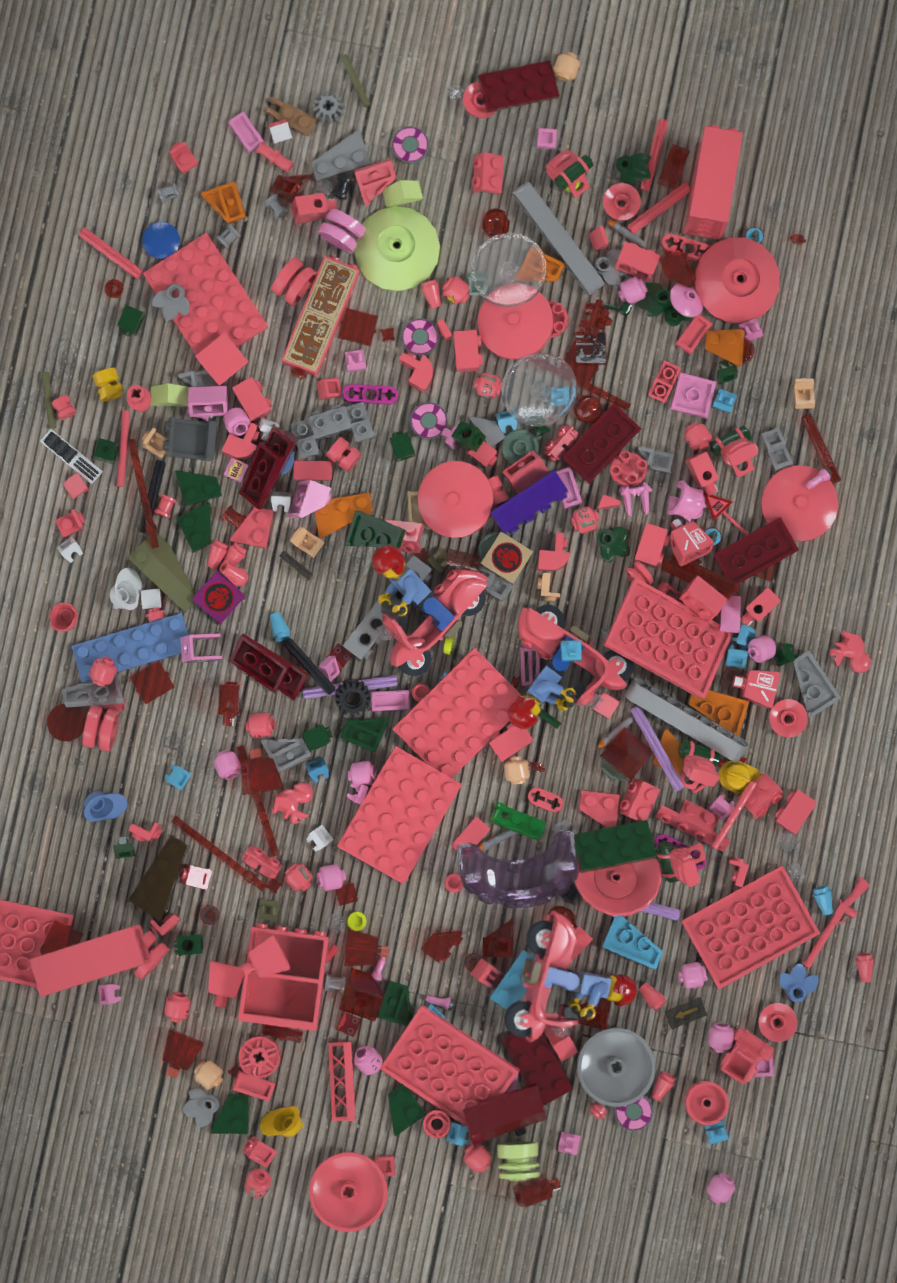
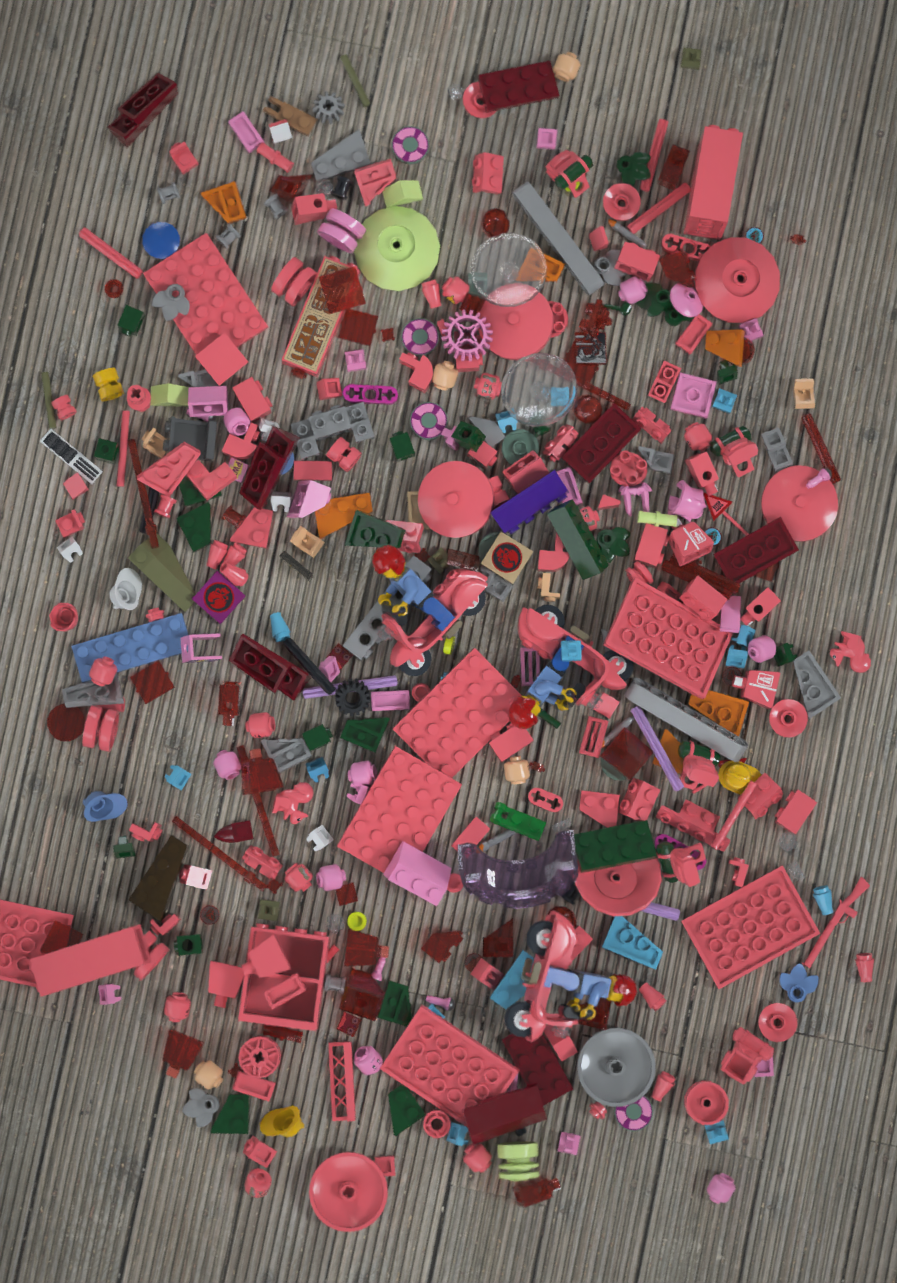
white tile [141,588,162,610] -> none
clear smoke tile [664,997,707,1030] -> none
bright pink head [678,962,707,989] -> none
bright pink tile [708,794,734,821] -> none
bright pink head [708,1022,734,1053] -> none
none -> dark red slope [107,72,178,148]
none -> coral wing [137,442,201,497]
none -> coral plate [186,459,237,500]
none -> dark red plate [214,820,254,843]
none -> coral tile [262,973,306,1009]
none -> clear red slope [318,266,366,314]
none -> bright pink slope [383,841,452,906]
none -> light nougat head [431,361,459,391]
none -> bright pink gear [441,310,493,361]
none -> clear red tile [459,292,486,316]
none -> dark green brick [547,499,609,580]
none -> coral tile [579,716,609,758]
none -> coral hinge [632,407,672,443]
none -> yellowish green pin [637,511,677,527]
none -> olive tile [681,47,702,70]

